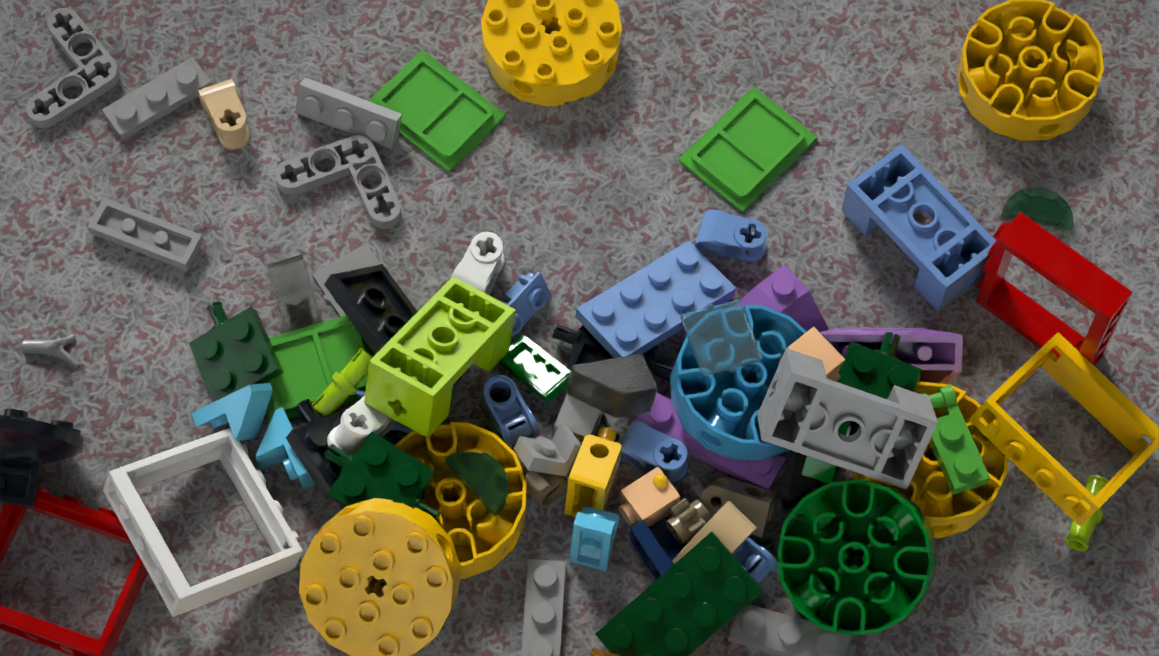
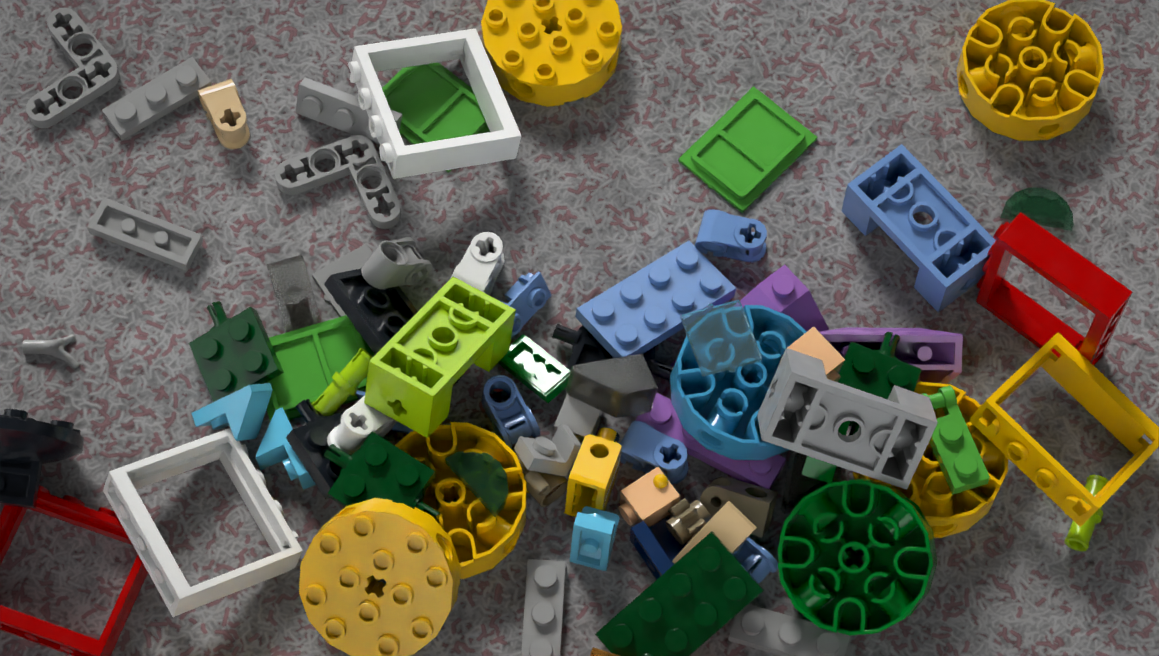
none -> white window [348,28,521,179]
none -> light grey piece [361,237,433,289]

